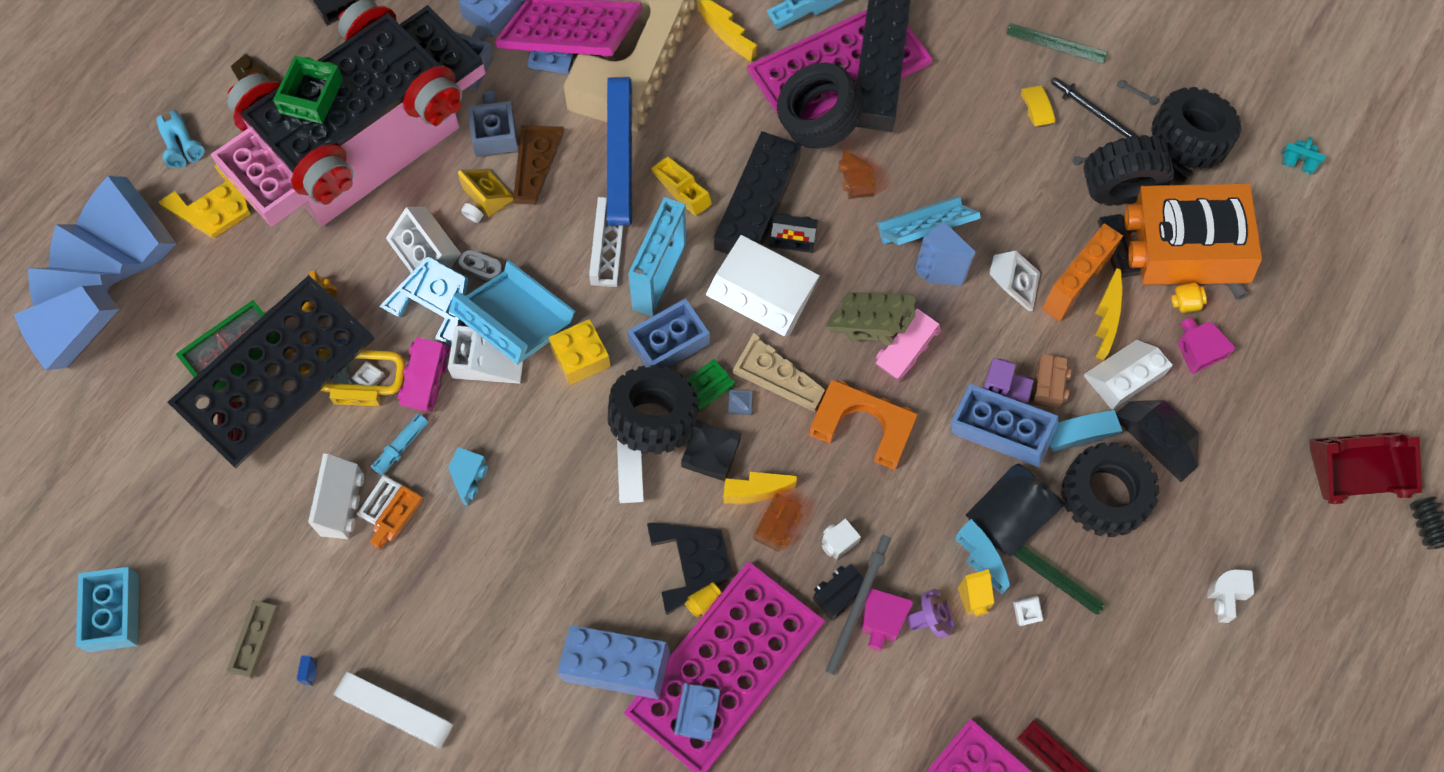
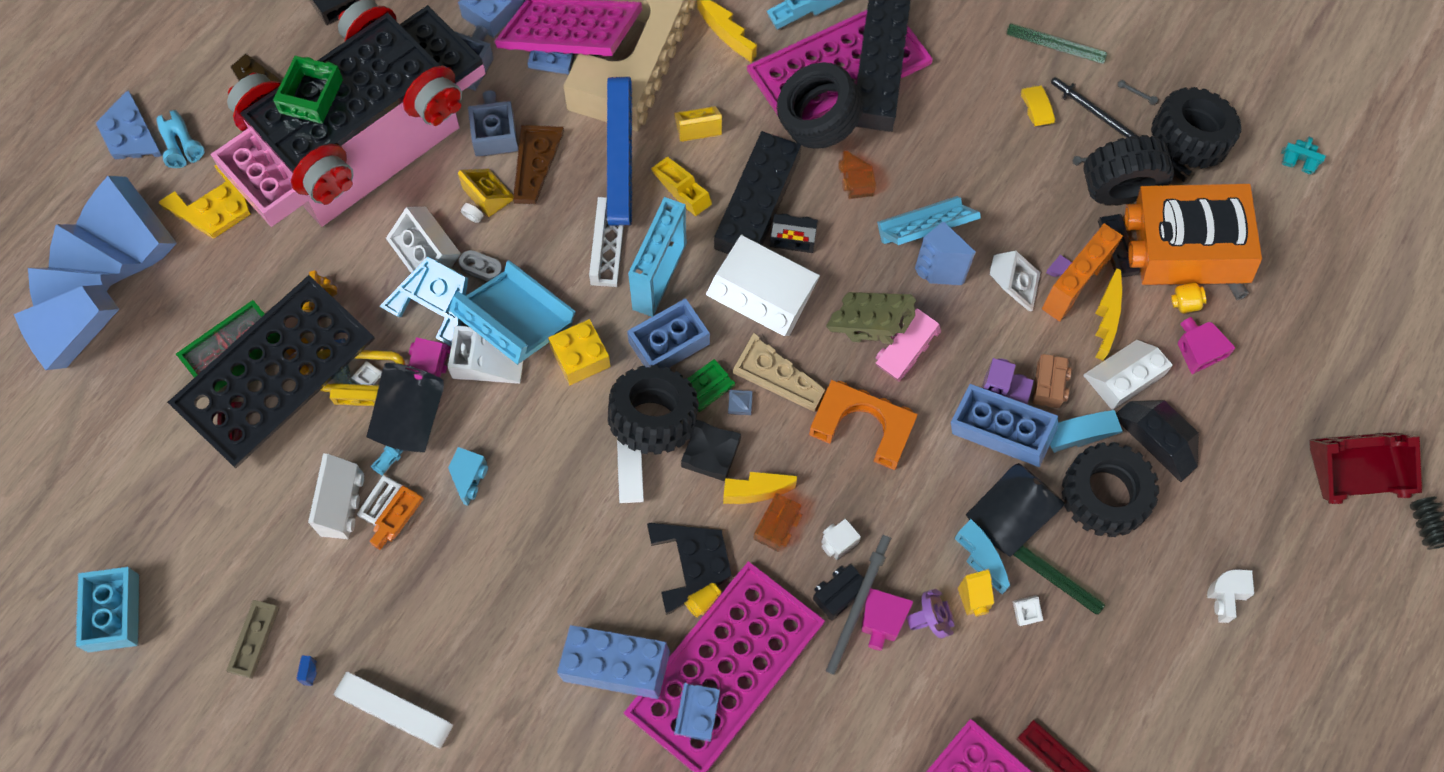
none -> medium blue wing [96,91,162,159]
none -> black piece [366,363,444,453]
none -> yellow slope [674,106,722,142]
none -> medium lavender tile [1046,255,1072,277]

